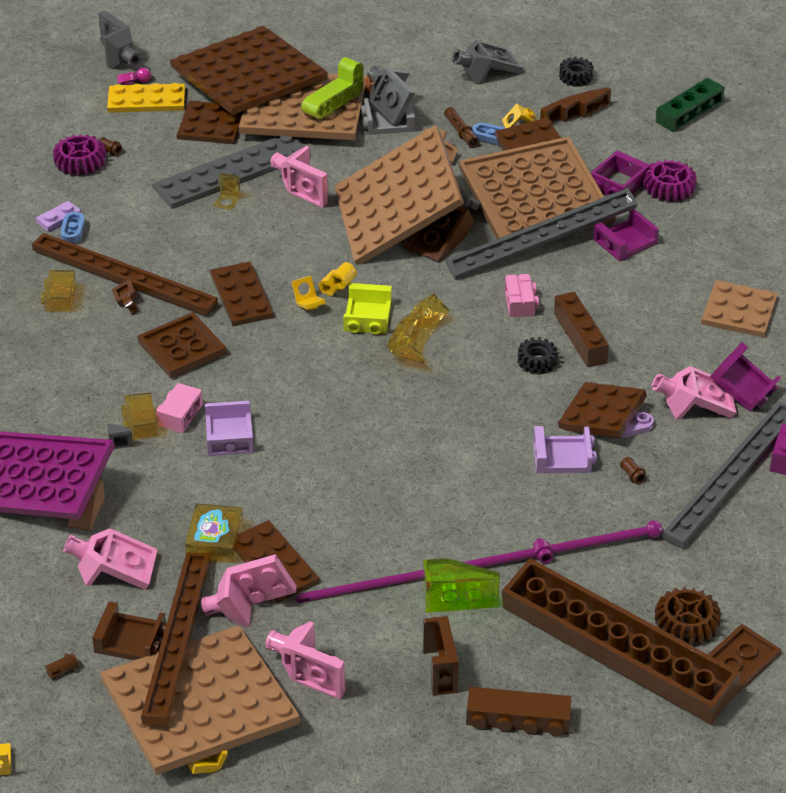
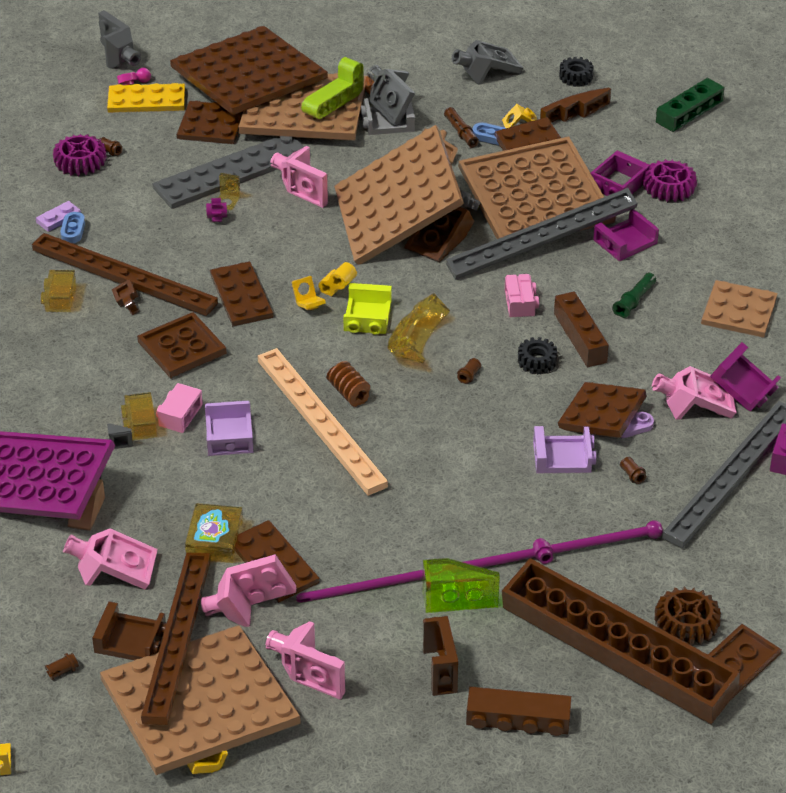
none -> magenta gear [206,198,227,222]
none -> light nougat plate [258,348,388,496]
none -> dark orange piece [326,361,370,407]
none -> reddish brown pin [457,358,481,384]
none -> dark green pin [612,272,657,318]

